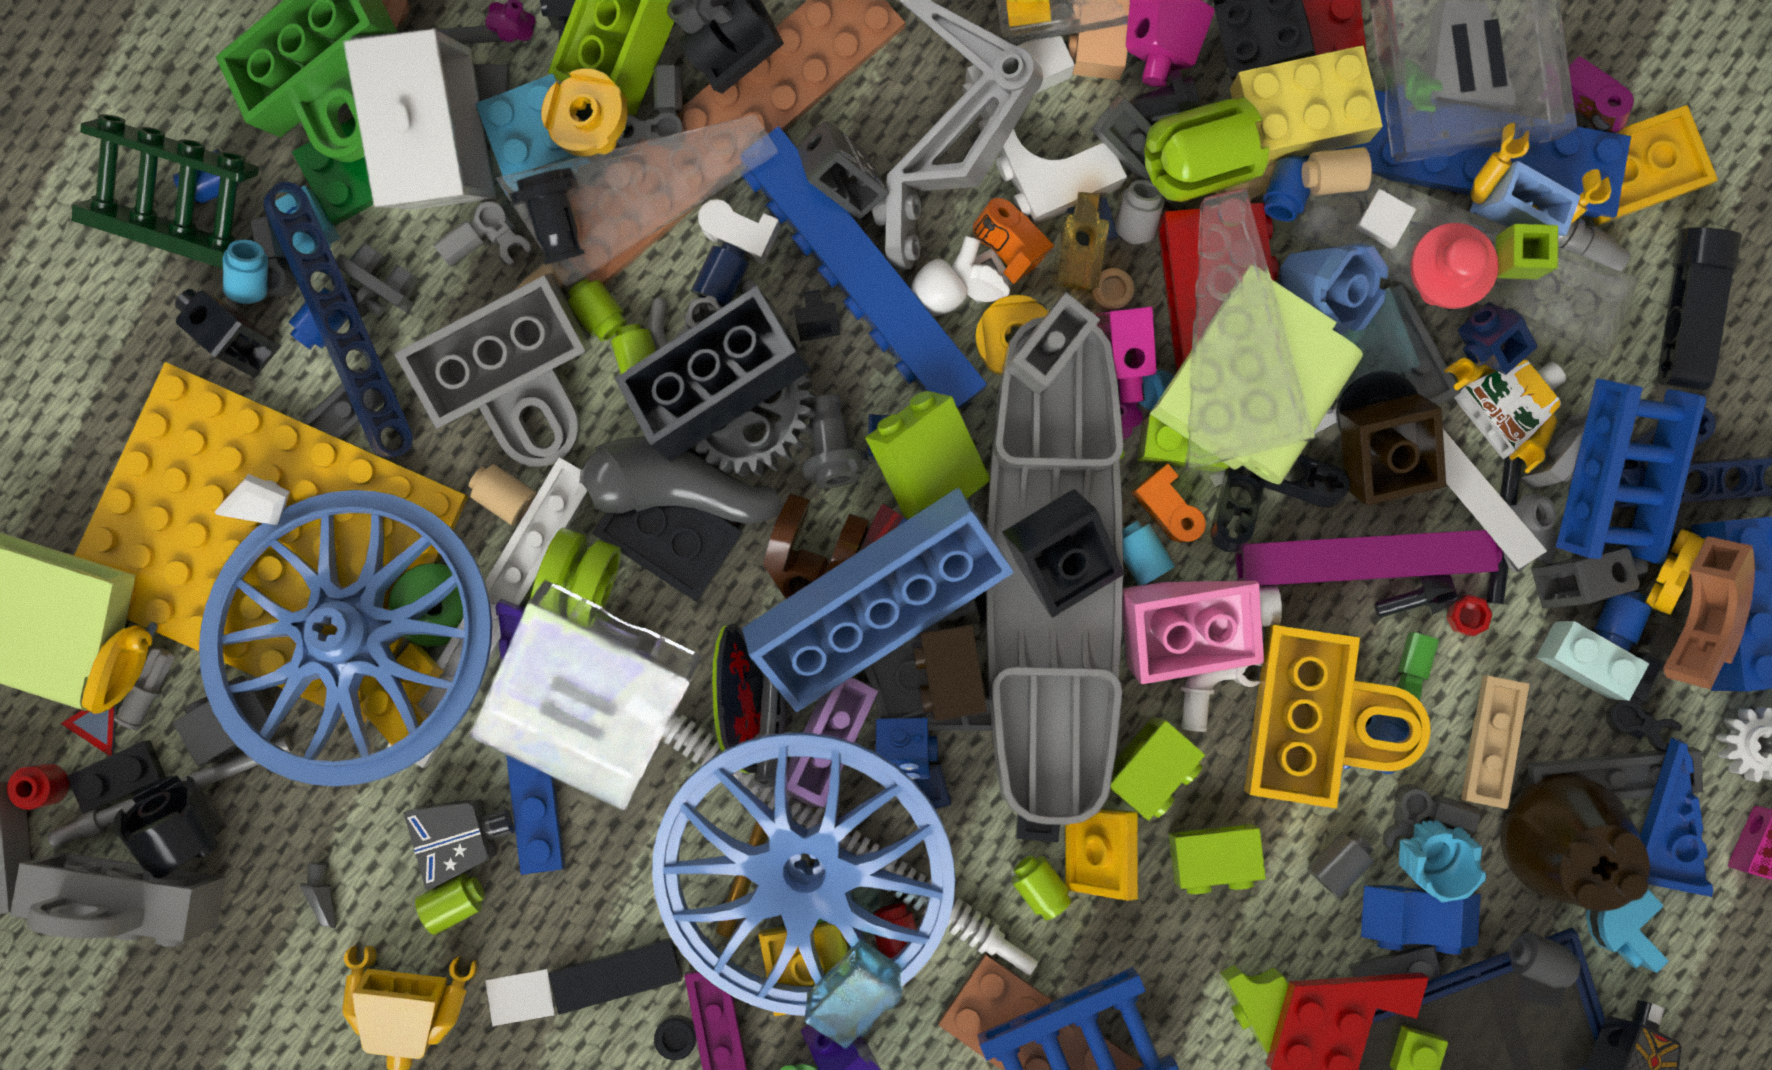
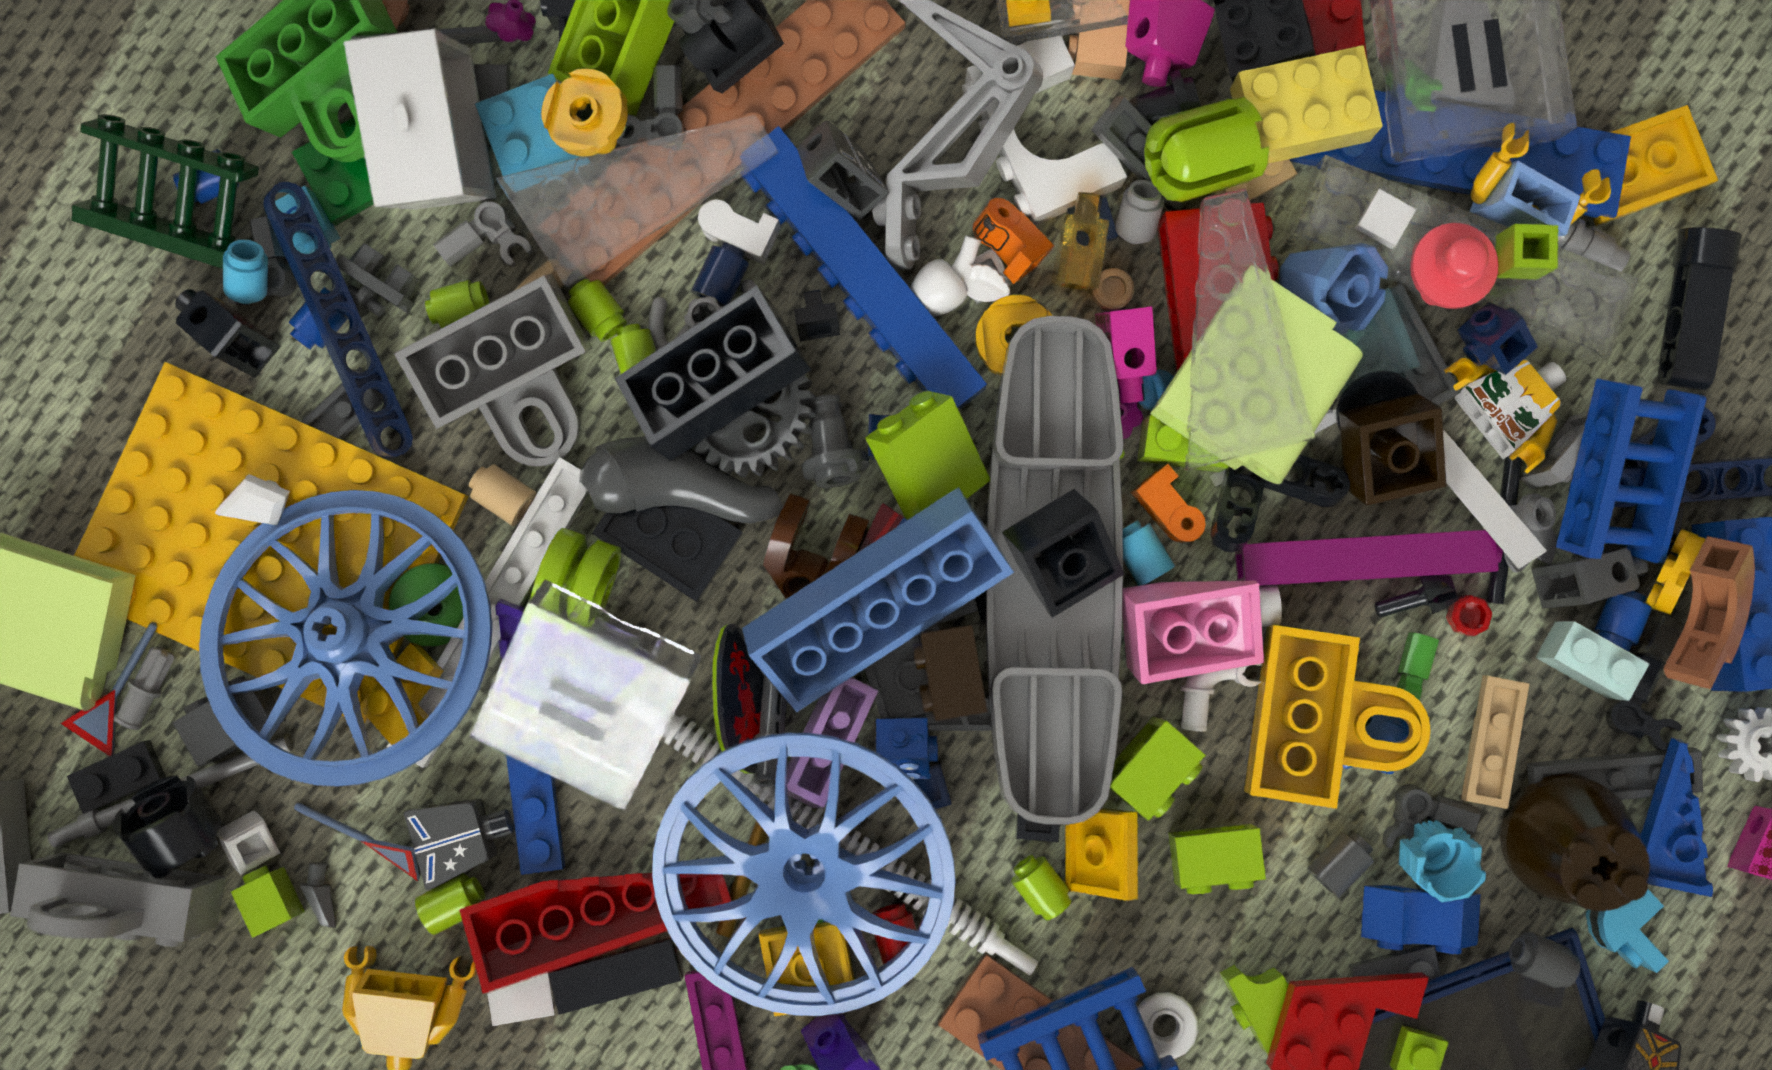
red brick [7,763,70,810] -> none
yellow arm [81,625,152,714] -> none
black piece [509,167,585,265] -> none
black tile [654,1015,697,1061] -> none
clear light blue brick [805,939,902,1049] -> none
light grey brick [1005,292,1100,394] -> none
blue brick [1263,155,1310,222] -> none
tan brick [1301,147,1372,196] -> none
magenta leg [1546,56,1634,133] -> none
none -> white slope [217,811,280,875]
none -> lime brick [231,865,305,938]
none -> sand blue piece [294,803,420,881]
none -> lime brick [425,280,490,329]
none -> red wedge [459,873,731,994]
none -> white piece [1138,992,1198,1059]

